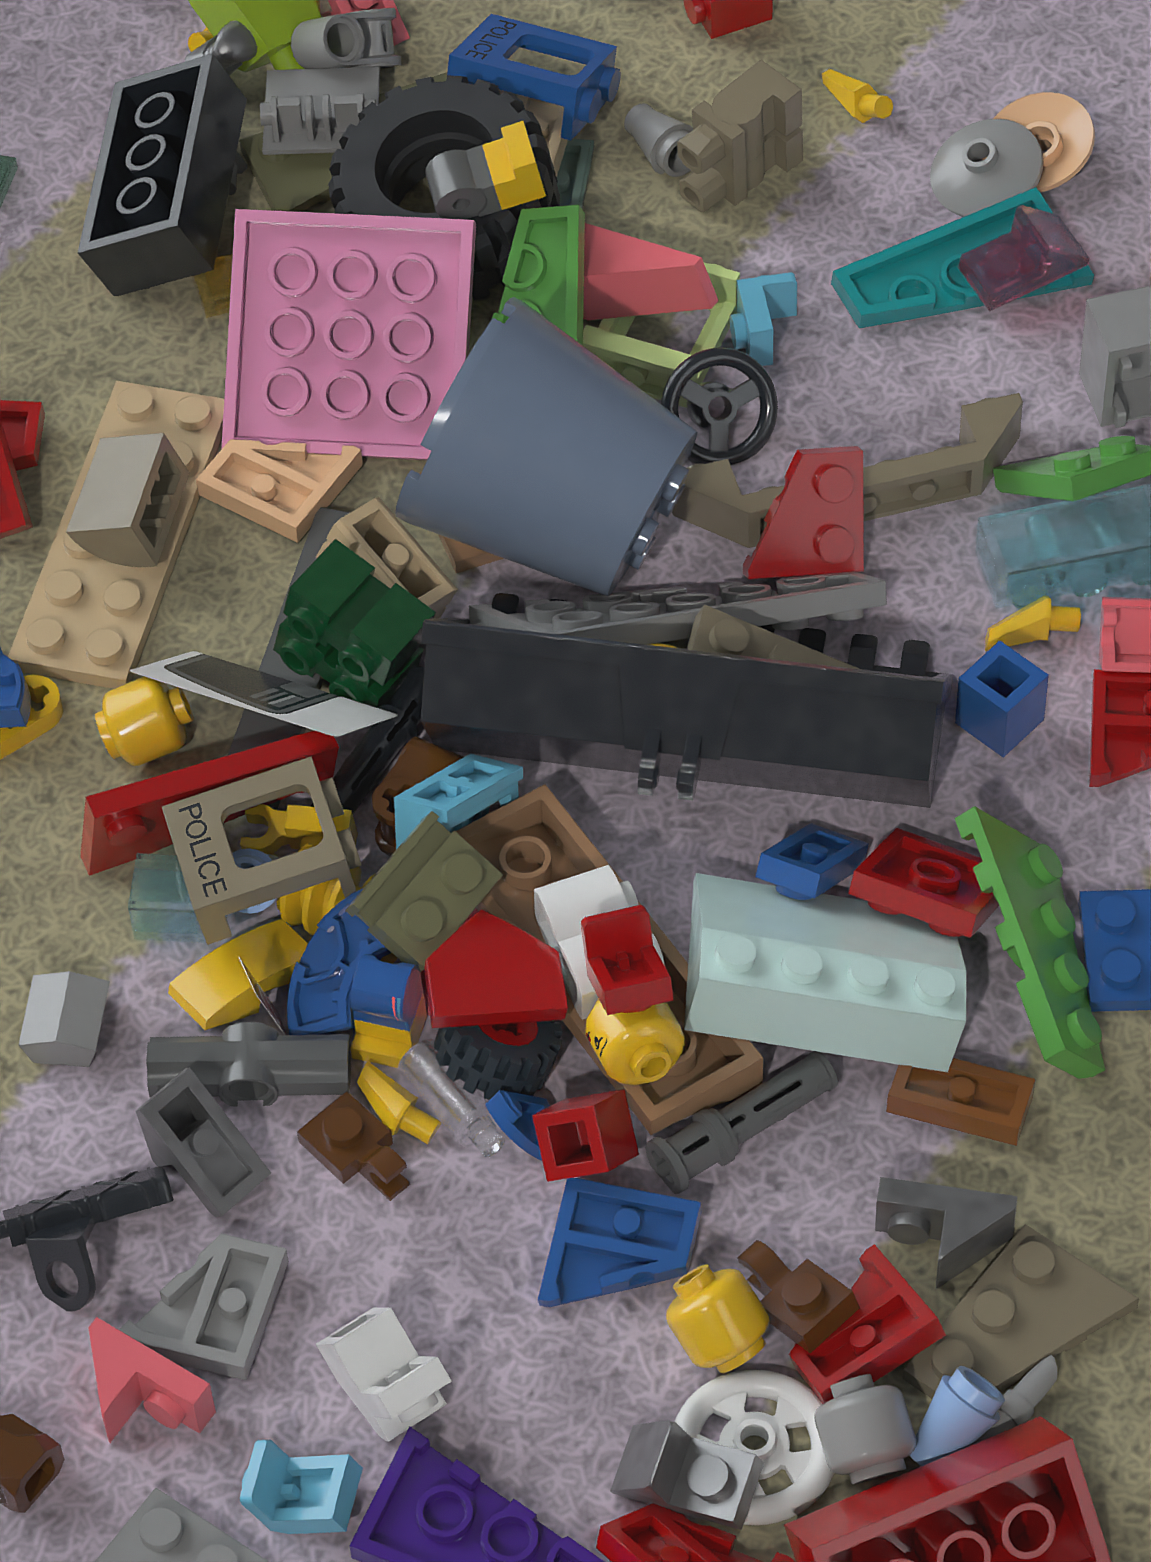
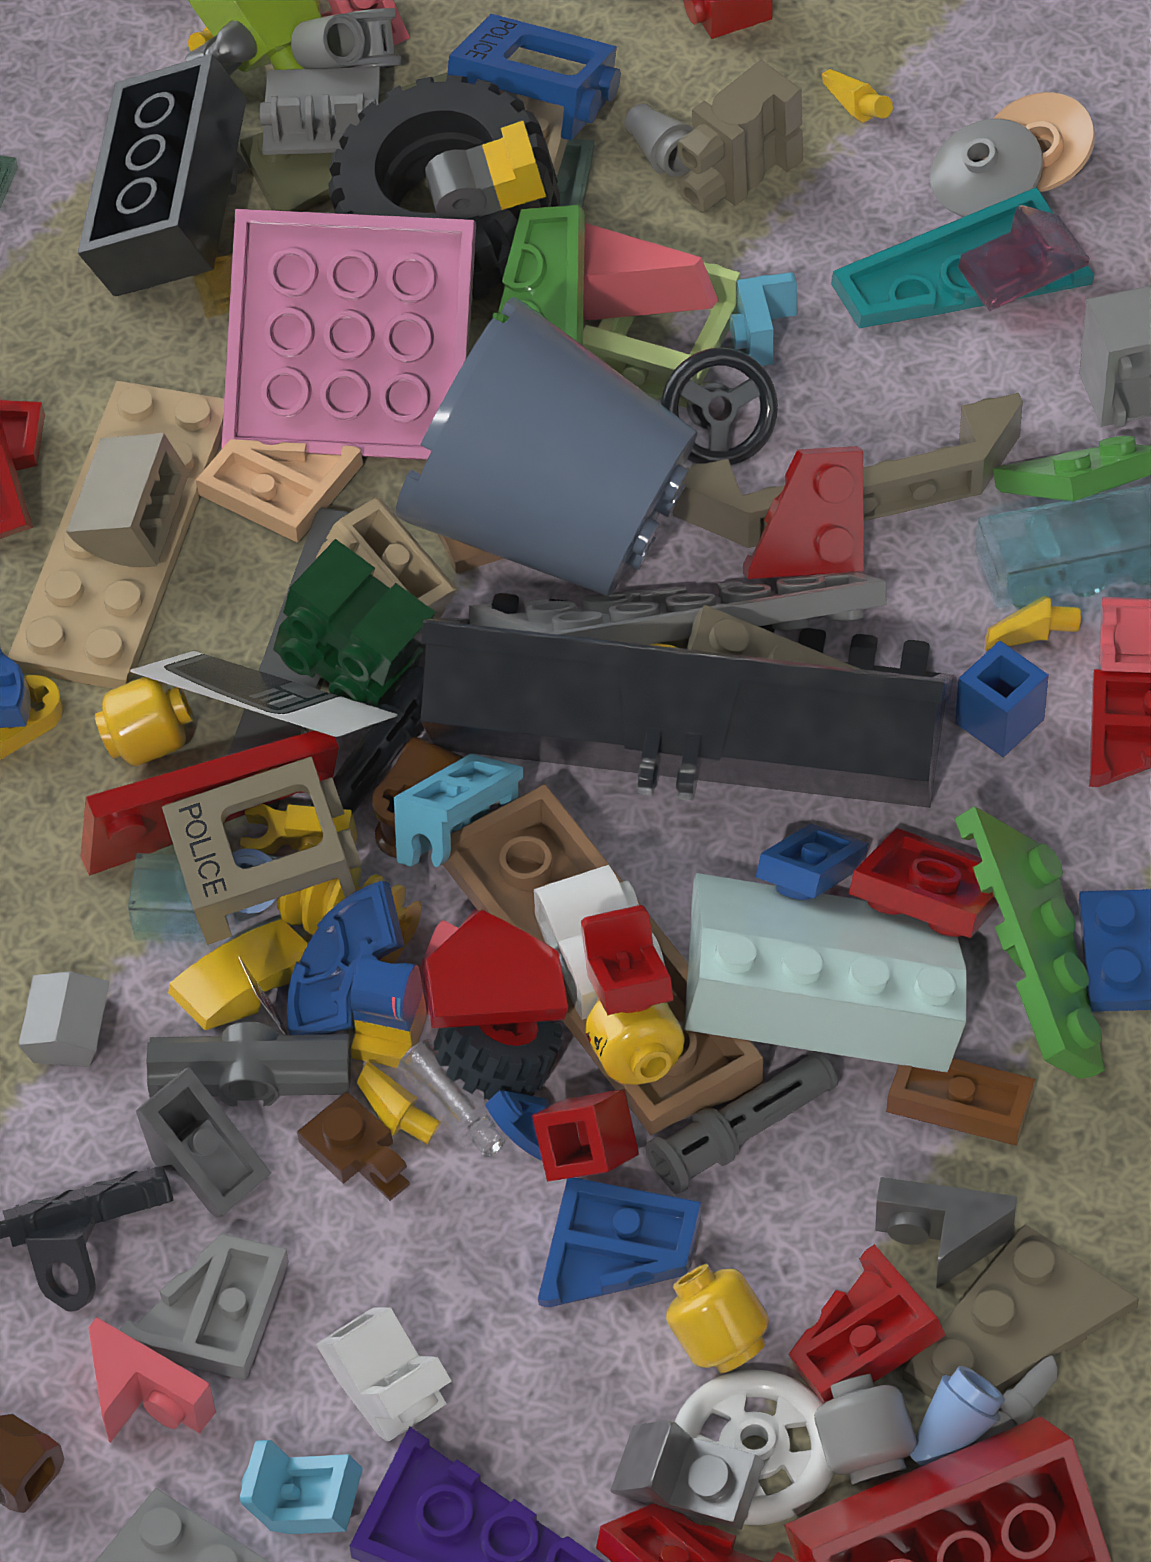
olive plate [345,811,503,972] -> none
reddish brown plate [737,1240,860,1353] -> none

